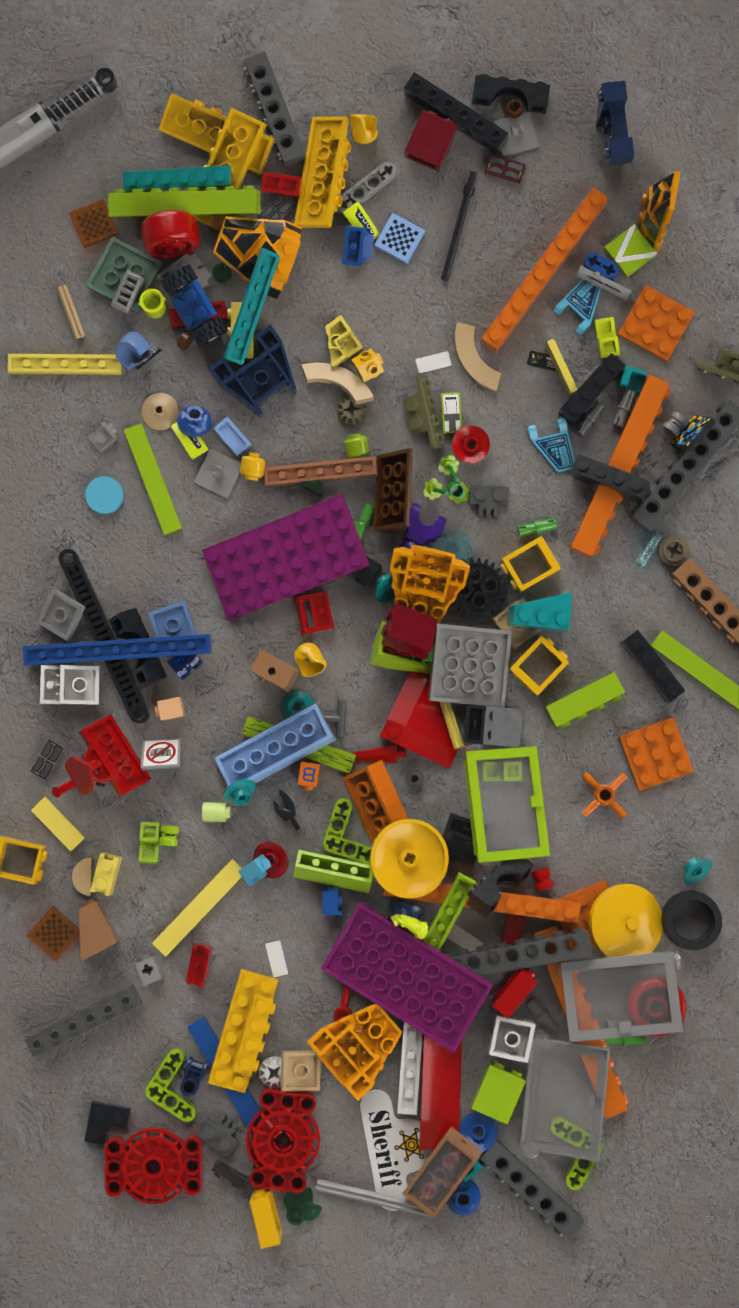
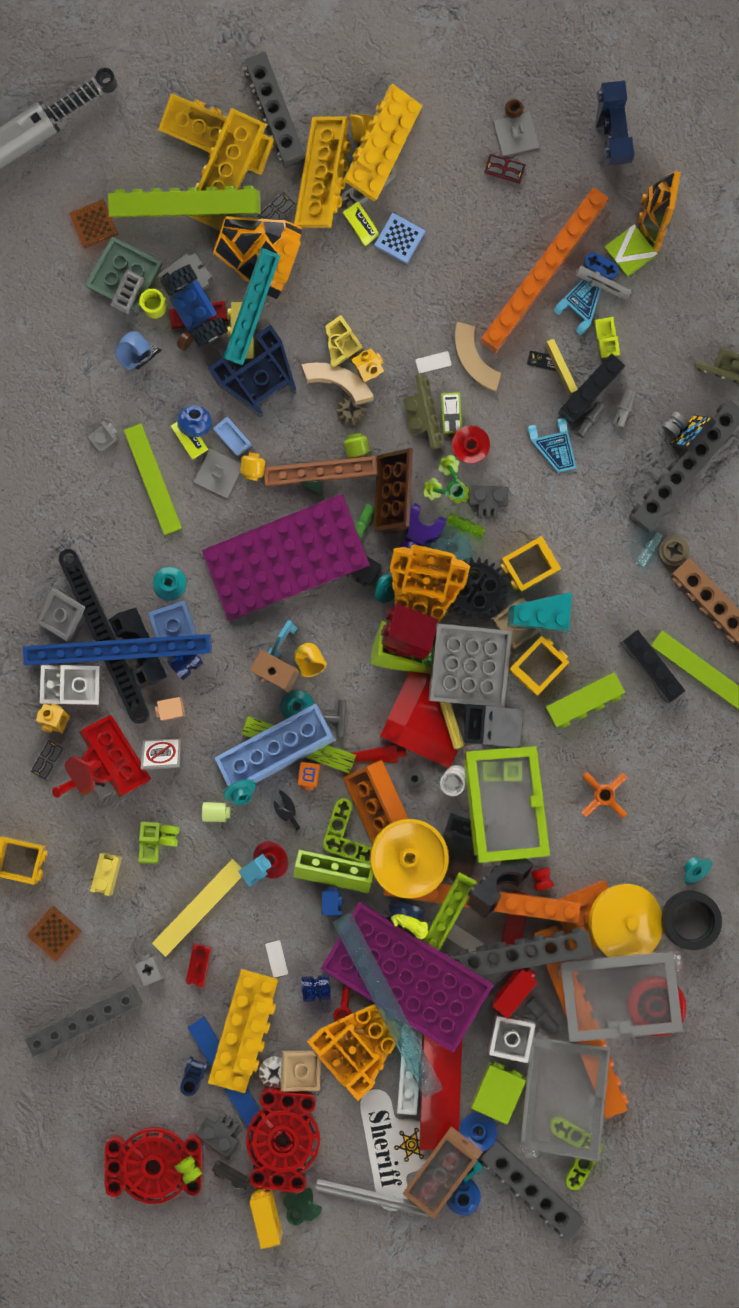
light yellow tile [8,354,122,375] -> none
light yellow tile [31,797,85,852] -> none
tan axle [57,285,85,339] -> none
tan tile [72,857,93,896] -> none
medium nougat slope [79,899,120,961] -> none
black plate [84,1101,131,1145] -> none
medium azure tile [85,476,124,515] -> none
teal plate [123,166,232,192] -> none
red wheel [141,210,200,259] -> none
tan dish [141,393,179,431] -> none
lime beam [145,1048,196,1122] -> none
clear green tile [212,263,232,283] -> none
red hinge [261,172,302,197] -> none
red plate [294,591,335,635] -> none
blue slope [342,225,374,266] -> none
black brick [404,72,509,156] -> none
dark red brick [404,110,458,172] -> none
black bar [441,171,478,281] -> none
black arch [472,74,550,114] -> none
bright green pin [517,517,557,538] -> none
orange brick [570,374,671,558] -> none
black arch [571,454,650,505] -> none
bright green pin [605,1035,646,1046] -> none
orange plate [617,285,695,362] -> none
teal panel [618,365,648,394] -> none
orange plate [618,717,694,791] -> none
none -> yellow brick [36,704,70,734]
none -> teal piece [153,566,187,600]
none -> lime wheel [175,1156,202,1184]
none -> medium azure flag [268,620,298,659]
none -> clear blue wheel [302,974,331,1002]
none -> clear light blue plate [332,912,443,1098]
none -> yellow plate [343,84,423,202]
none -> white wheel [440,765,466,796]
none -> clear neon green pin [446,513,485,539]

